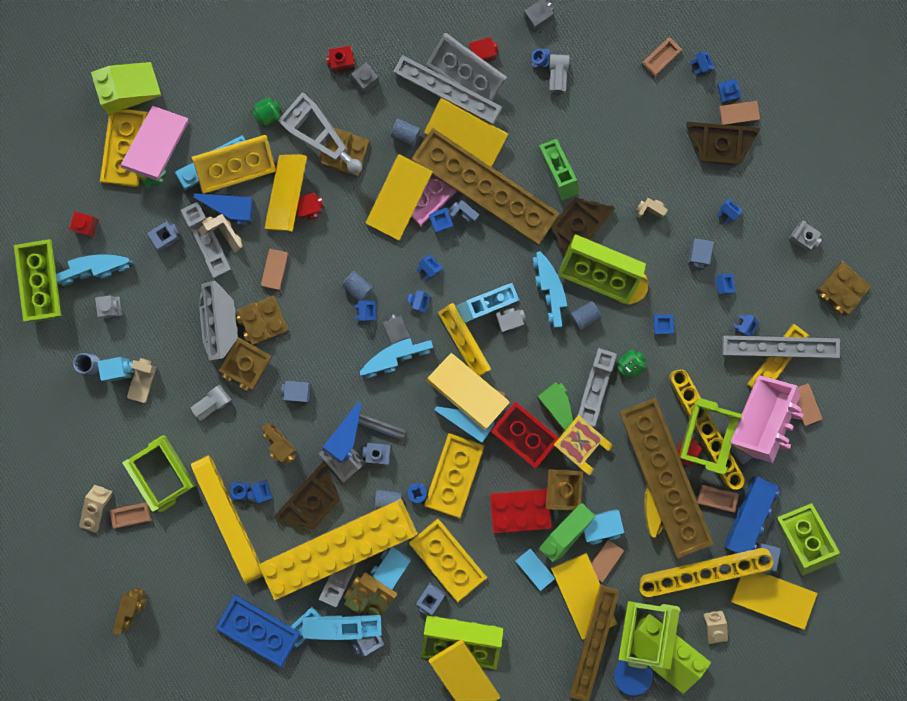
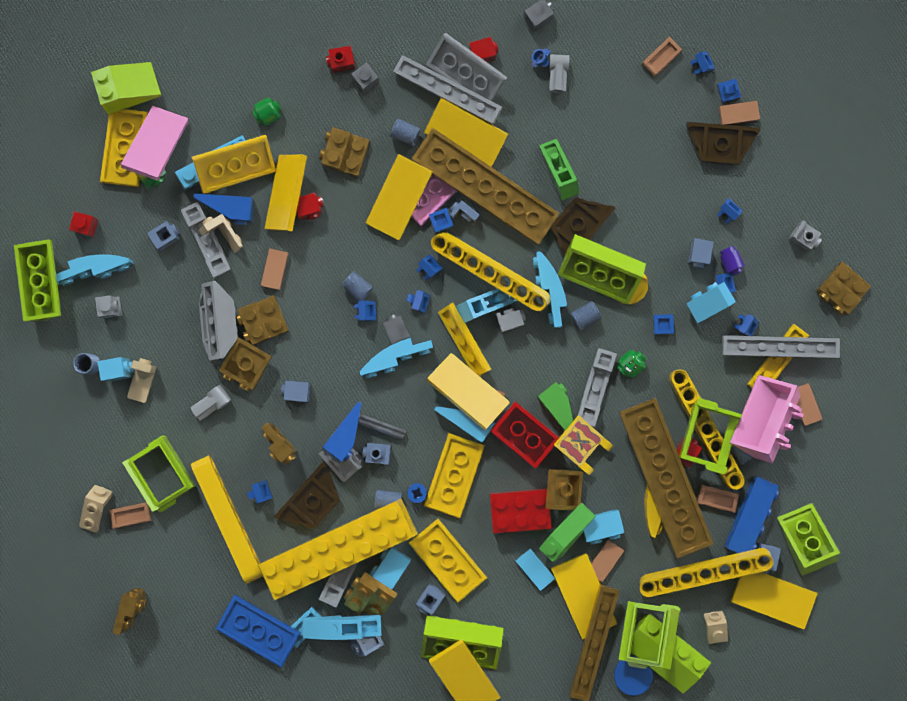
blue plate [230,481,250,501] -> none
light grey plate [278,92,363,174] -> none
tan bracket [636,198,668,219] -> none
none -> yellow beam [431,232,551,311]
none -> medium azure brick [686,282,736,323]
none -> dark purple brick [720,246,745,276]

